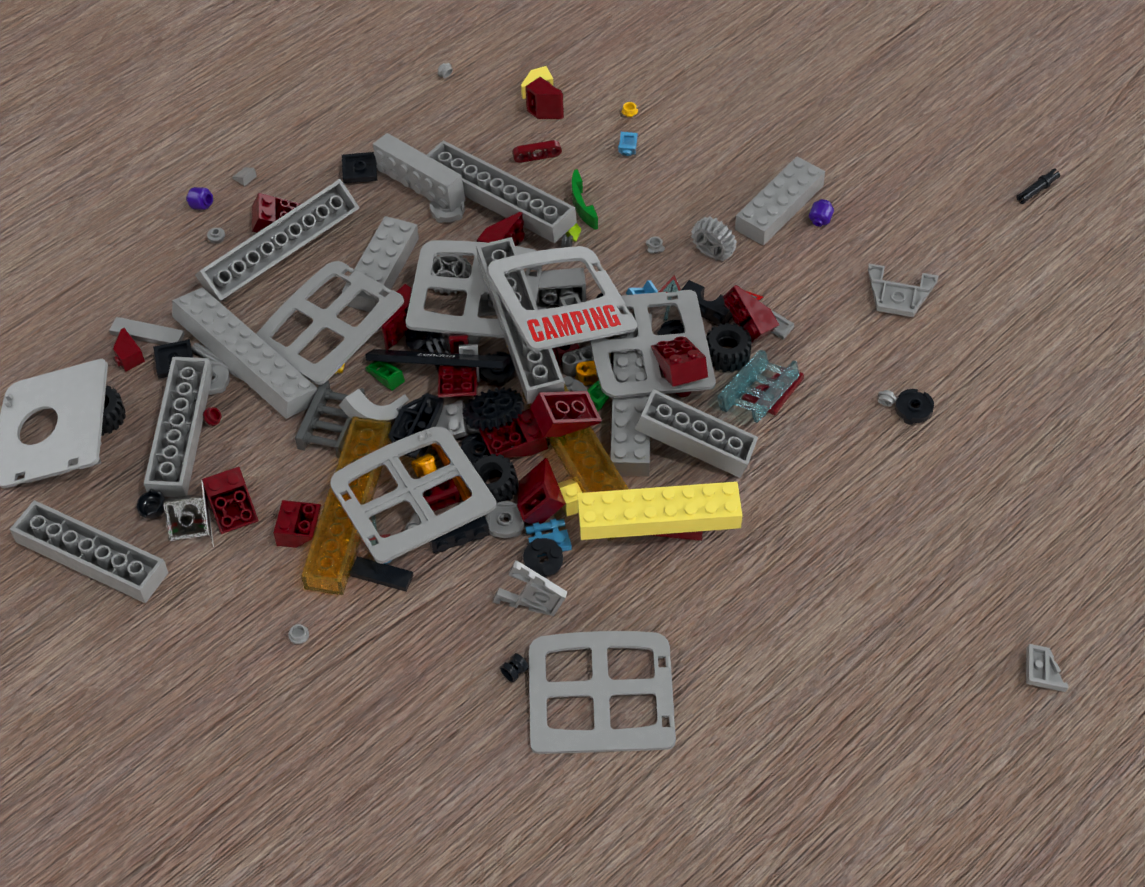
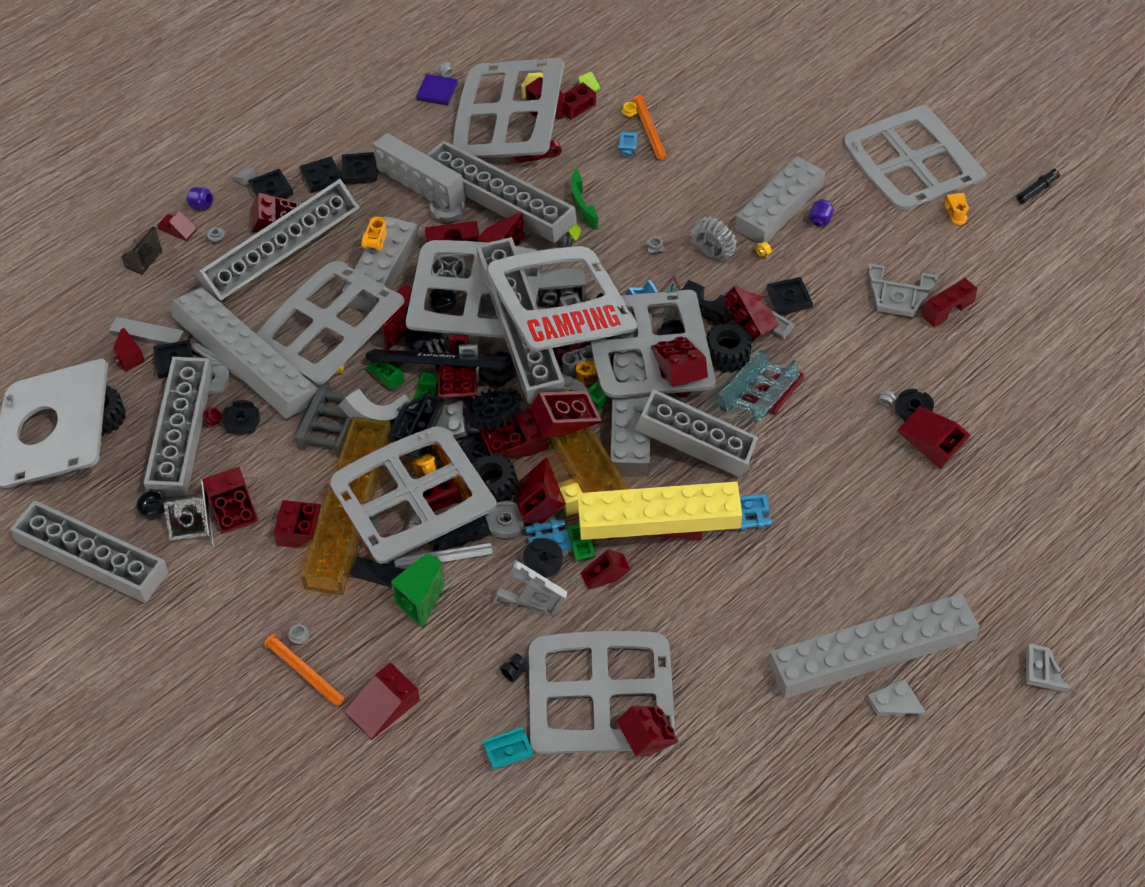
none -> clear smoke slope [121,227,163,275]
none -> slope [158,211,197,241]
none -> black plate [221,400,260,435]
none -> black plate [248,169,294,199]
none -> orange axle [264,634,344,706]
none -> black plate [299,156,343,193]
none -> dark red slope [344,662,420,740]
none -> light orange piece [362,217,387,251]
none -> green slope [391,552,444,627]
none -> light grey axle [394,543,493,569]
none -> green slope [413,372,439,400]
none -> dark purple tile [416,74,458,106]
none -> dark red arch [425,221,480,242]
none -> black hair [429,289,457,313]
none -> light grey window [453,58,564,158]
none -> teal plate [482,727,533,770]
none -> dark red brick [563,82,596,120]
none -> green slope [566,524,596,562]
none -> lime slope [578,72,600,92]
none -> dark red slope [581,549,630,589]
none -> dark red slope [616,705,678,756]
none -> orange axle [632,95,666,161]
none -> dark azure plate [732,494,772,531]
none -> yellow plate [756,241,772,258]
none -> black plate [766,277,813,315]
none -> light grey brick [769,593,980,699]
none -> light grey window [844,105,986,210]
none -> light grey wing [867,679,926,717]
none -> dark red slope [897,406,971,469]
none -> dark red arch [922,278,978,328]
none -> light orange piece [944,193,969,225]

